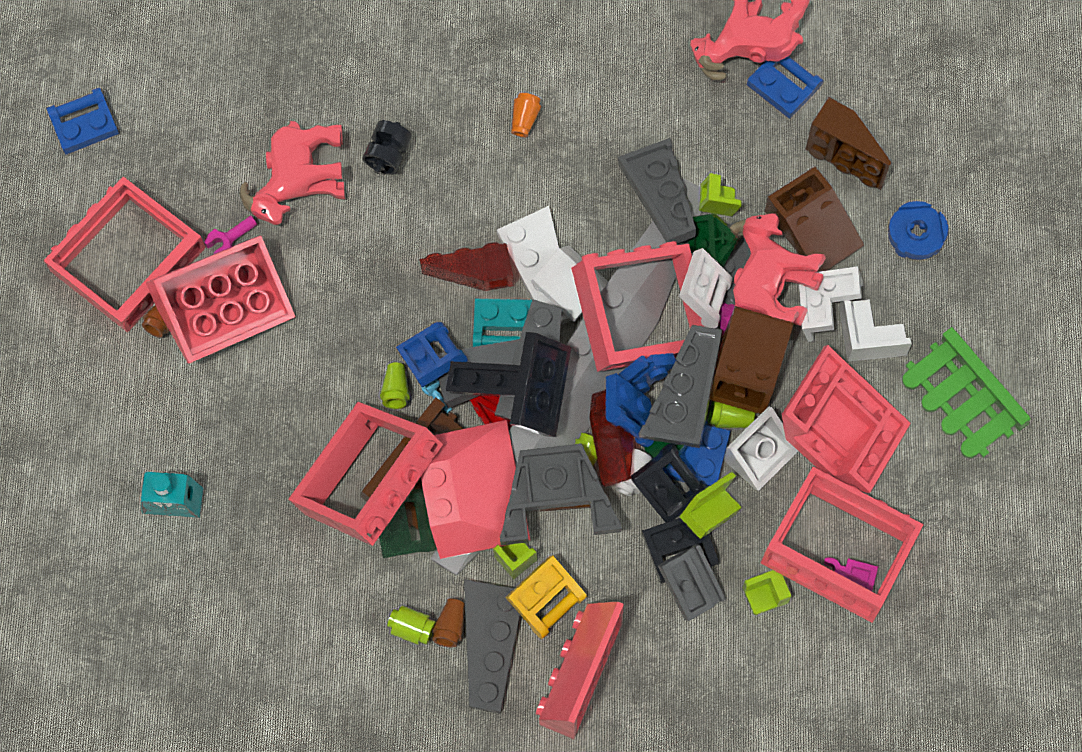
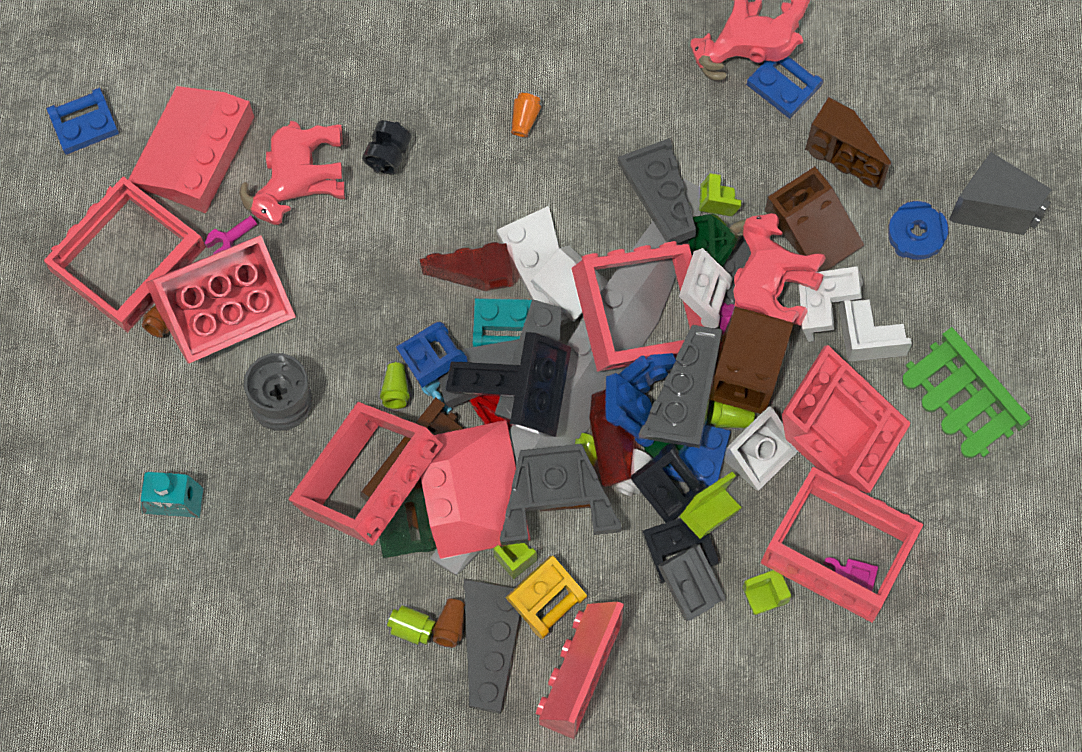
none -> coral slope [128,86,254,213]
none -> dark grey wheel [244,353,312,431]
none -> dark grey slope [949,152,1052,235]

